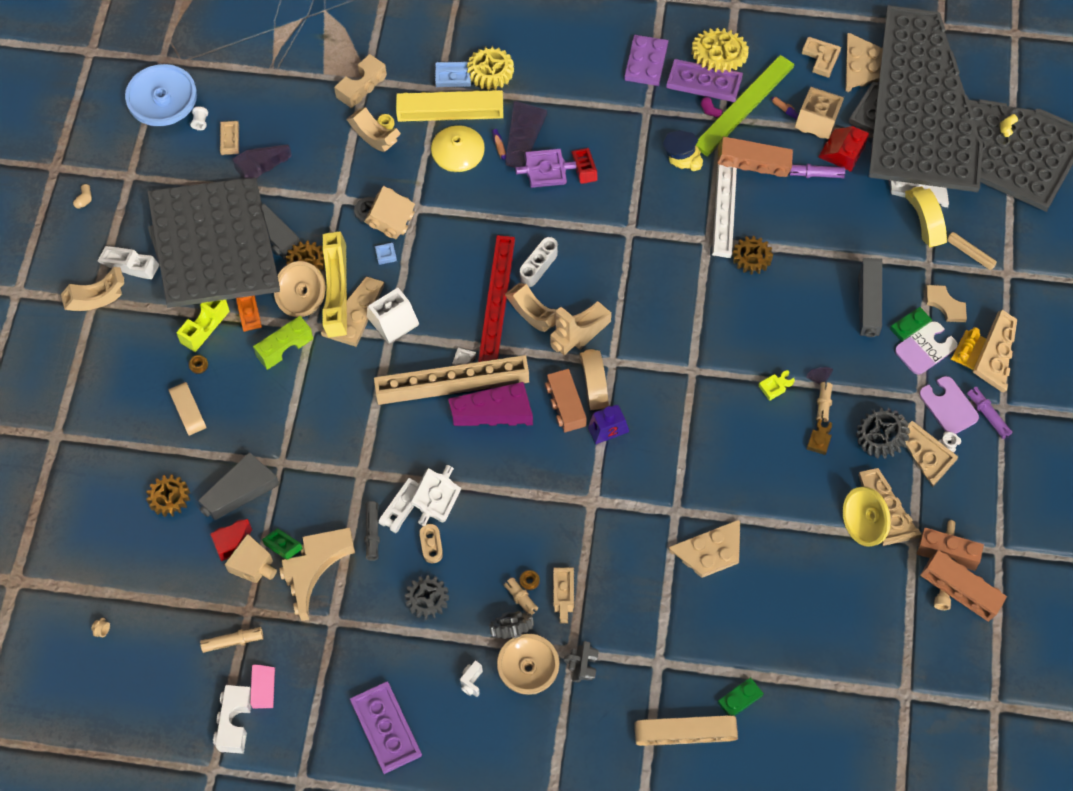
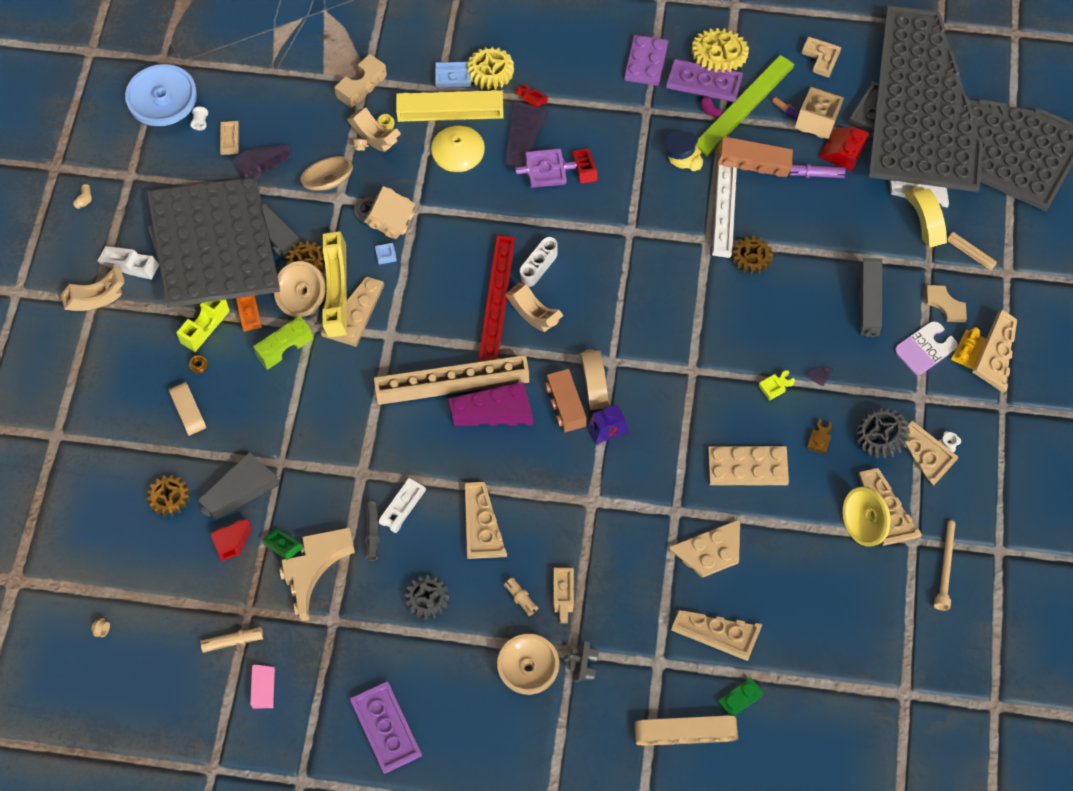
white arch [213,685,251,754] -> none
tan torso [225,534,277,583] -> none
white slope [367,288,419,344] -> none
white plate [410,465,461,526] -> none
tan plate [420,524,443,564] -> none
white tile [452,348,476,366] -> none
white bracket [460,660,483,697] -> none
dark grey gear [489,611,534,639] -> none
nougat piece [492,129,507,160] -> none
pearl gold plate [520,570,540,590] -> none
tan arch [550,301,611,355] -> none
tan pin [816,382,833,422] -> none
tan wing [846,33,882,92] -> none
green plate [890,307,932,342] -> none
nougat arch [916,528,984,571] -> none
lavender piece [920,376,979,434] -> none
nougat brick [920,550,1007,622] -> none
medium lavender pin [967,387,1012,439] -> none
light yellow arm [1000,114,1018,137] -> none
none -> tan dish [301,156,353,191]
none -> tan plate [351,138,369,150]
none -> tan wing [465,482,507,559]
none -> red plate [516,84,548,107]
none -> tan wing [671,610,762,661]
none -> tan plate [708,446,789,485]

